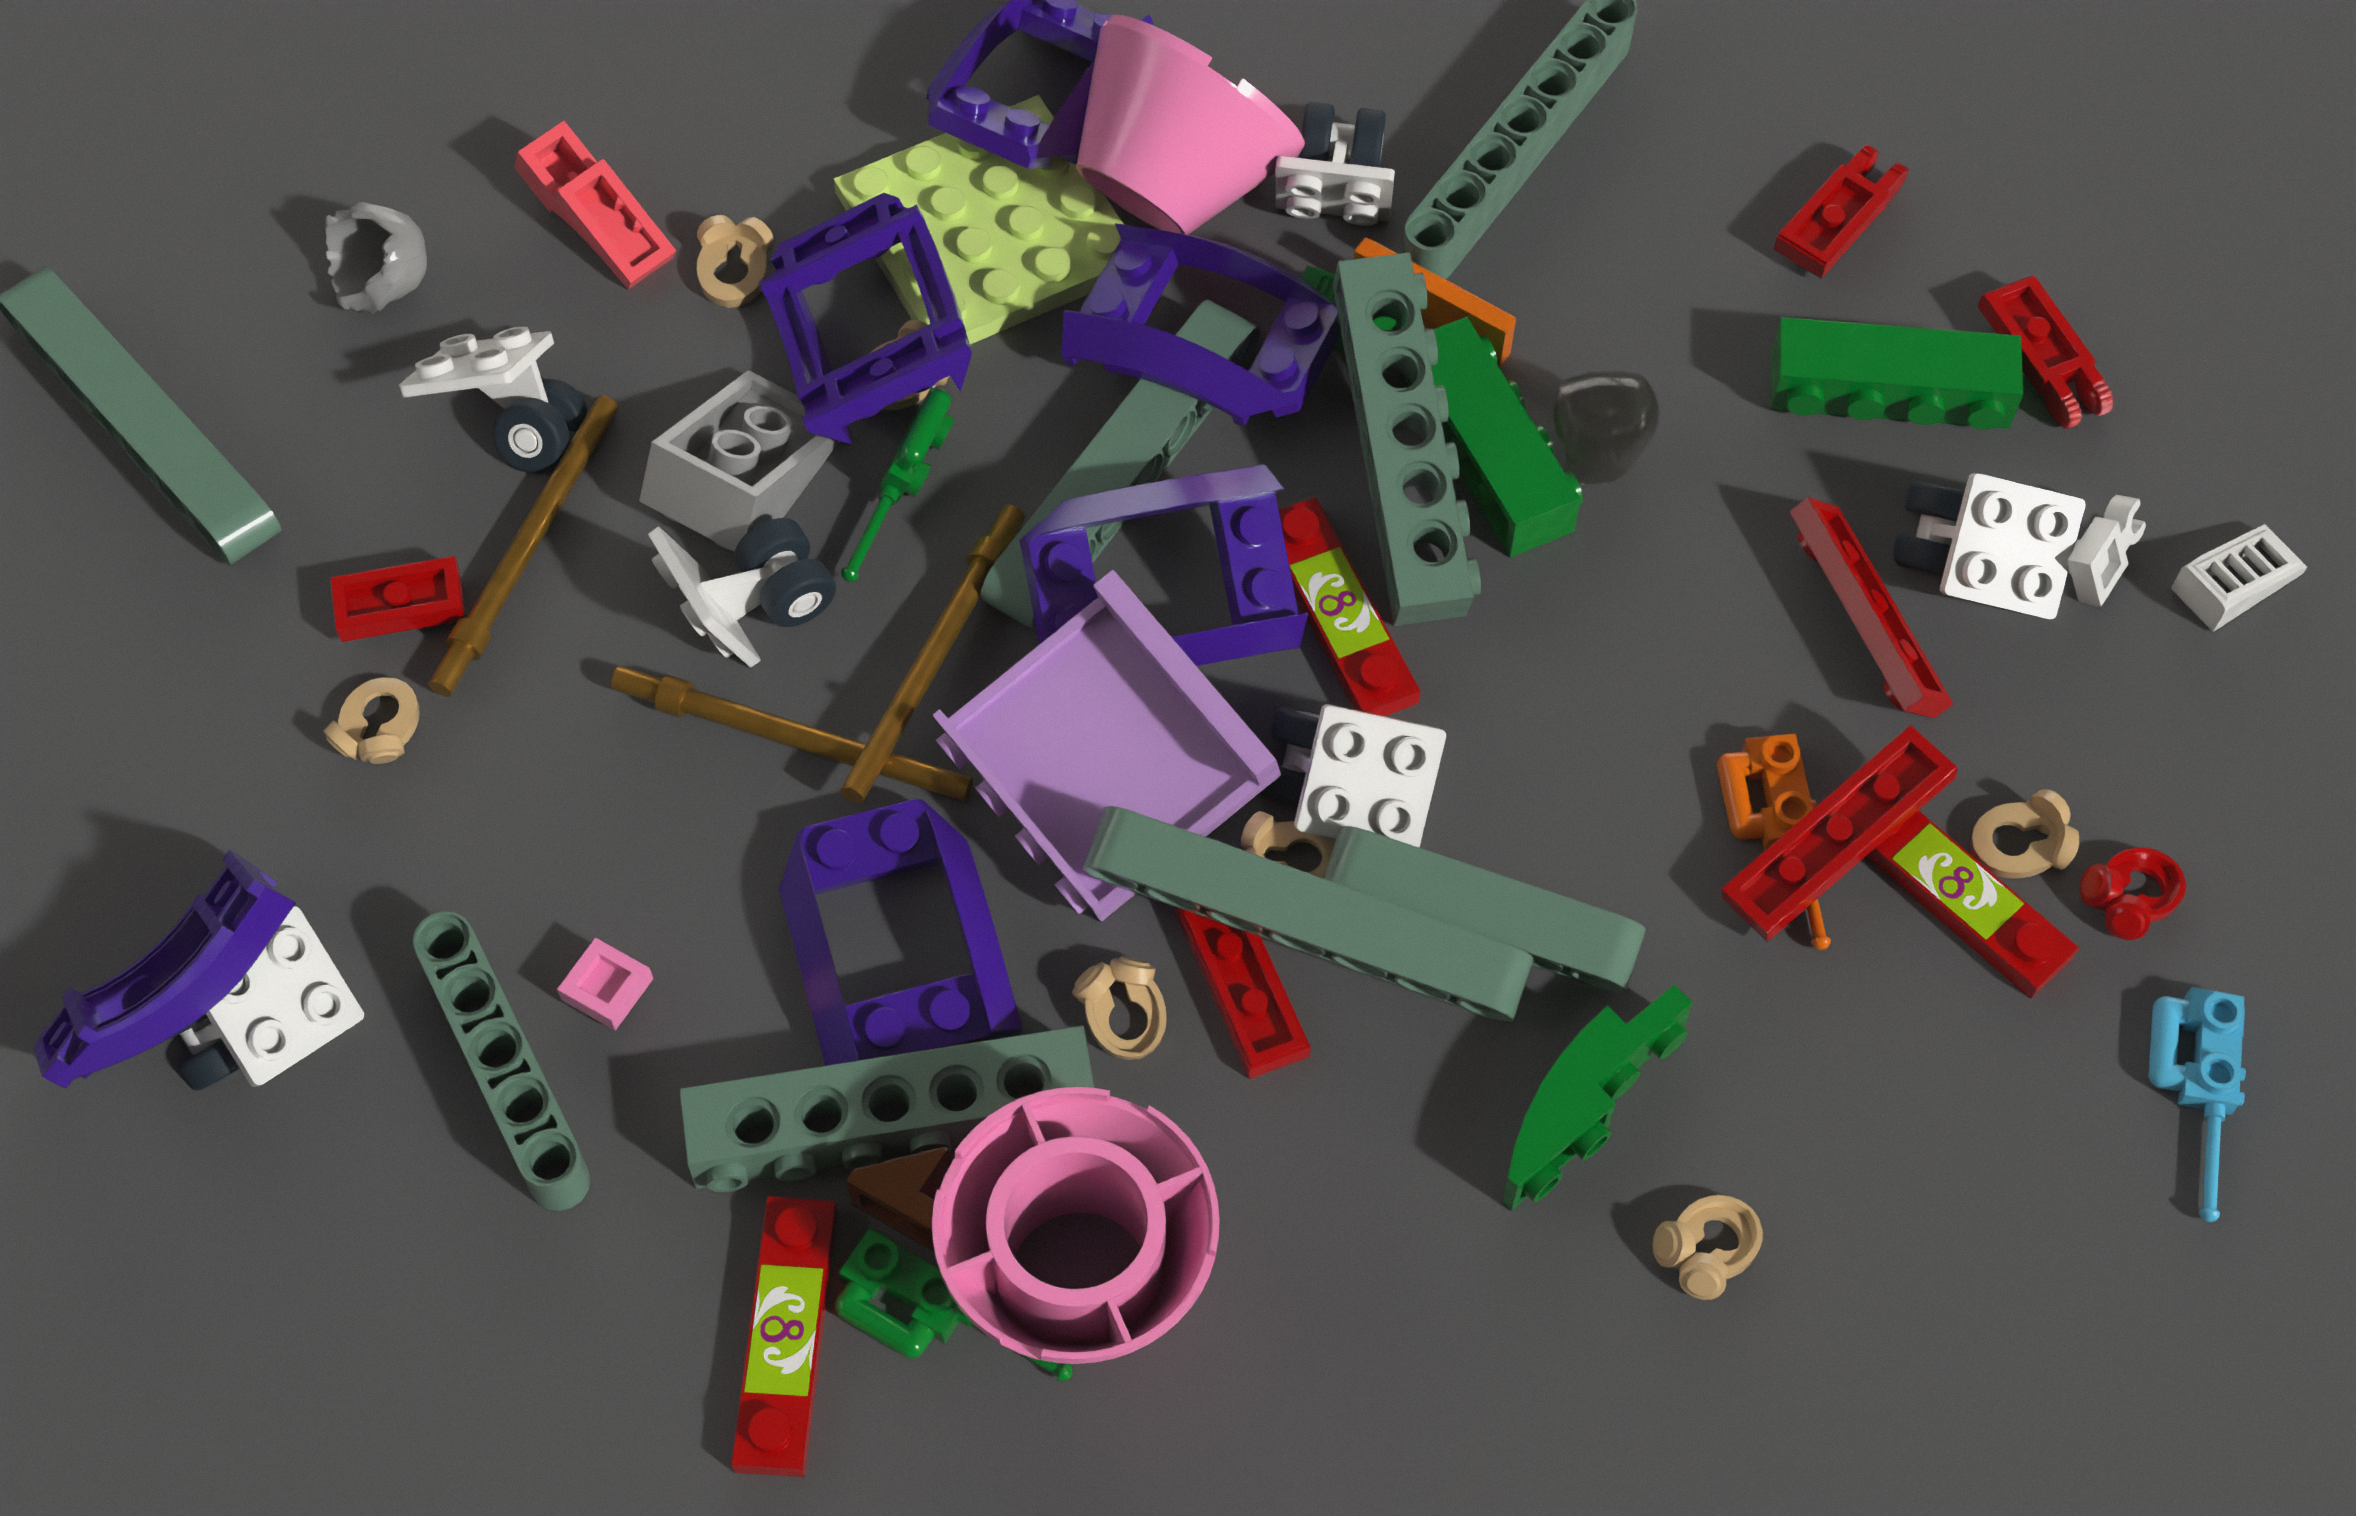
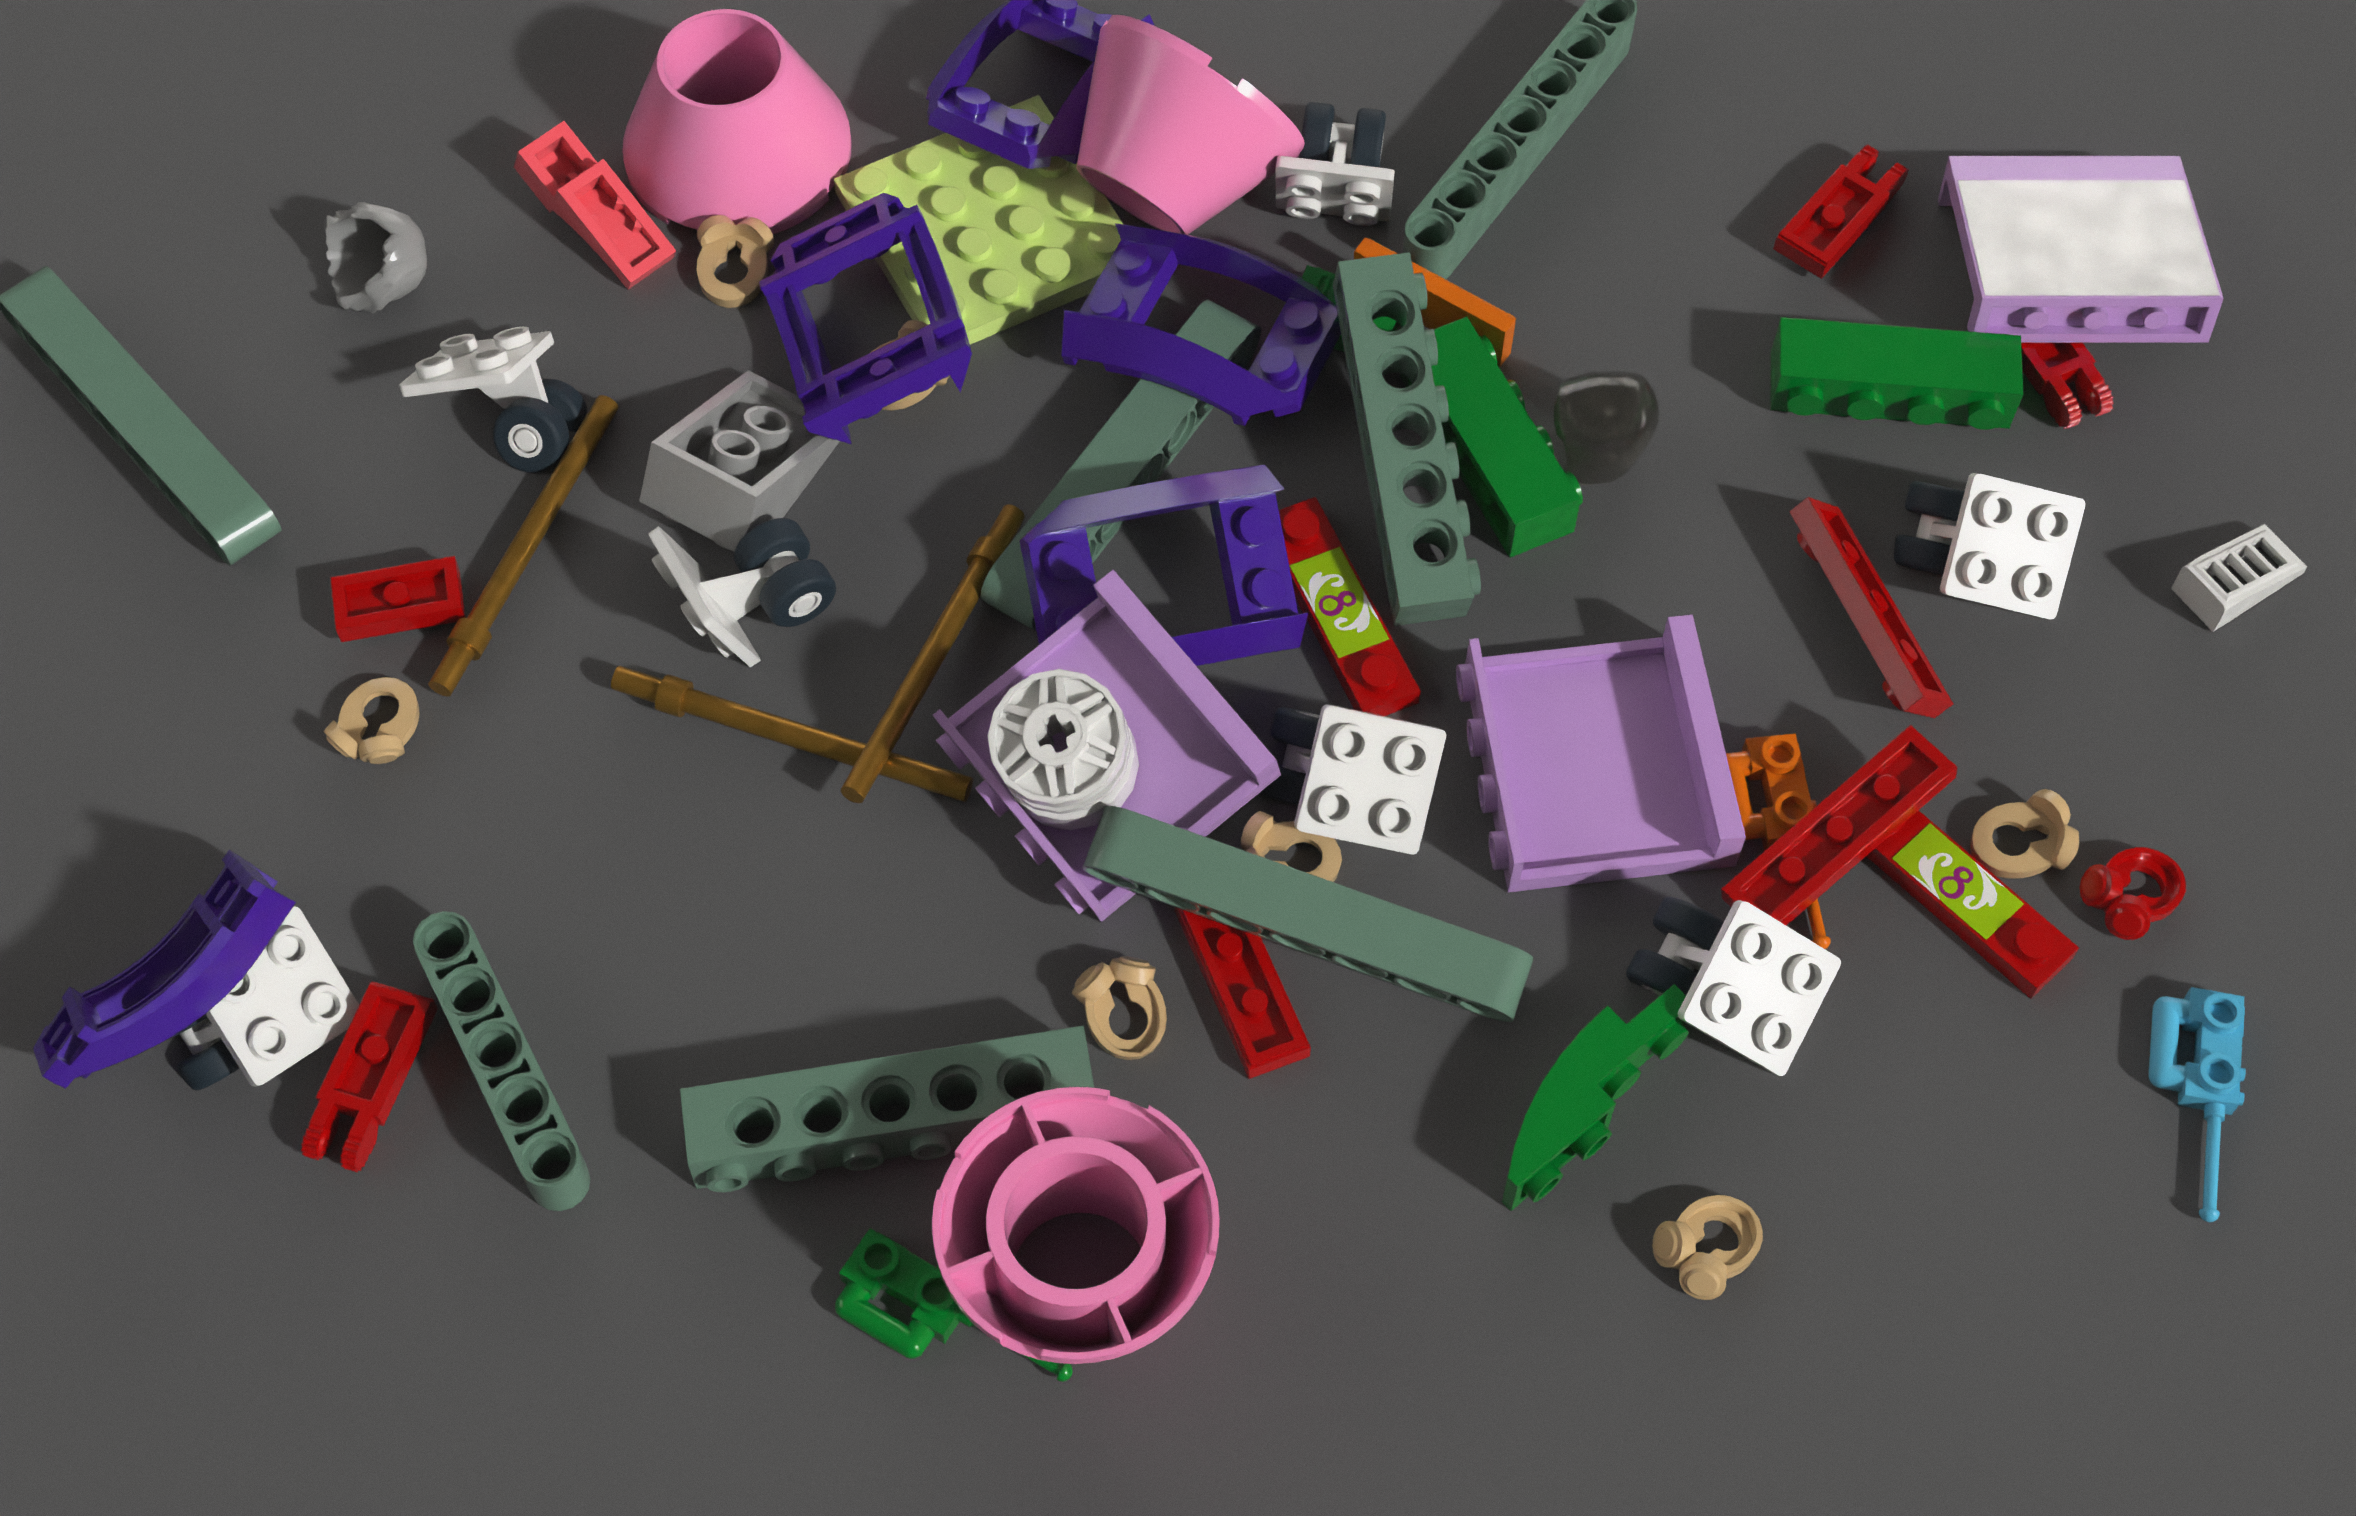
bright pink plate [557,937,653,1031] -> none
red plate [731,1196,838,1477] -> none
dark purple wedge [779,799,1023,1066] -> none
green piece [841,387,955,582] -> none
reddish brown slope [846,1147,951,1253] -> none
sand green beam [1323,826,1646,993] -> none
white plate [2067,495,2146,607] -> none
none -> red hinge [301,981,438,1173]
none -> bright pink cone [623,9,852,234]
none -> white wheel [988,669,1139,830]
none -> lavender panel [1456,614,1746,893]
none -> white plate [1626,897,1841,1076]
none -> panel [1938,156,2224,343]

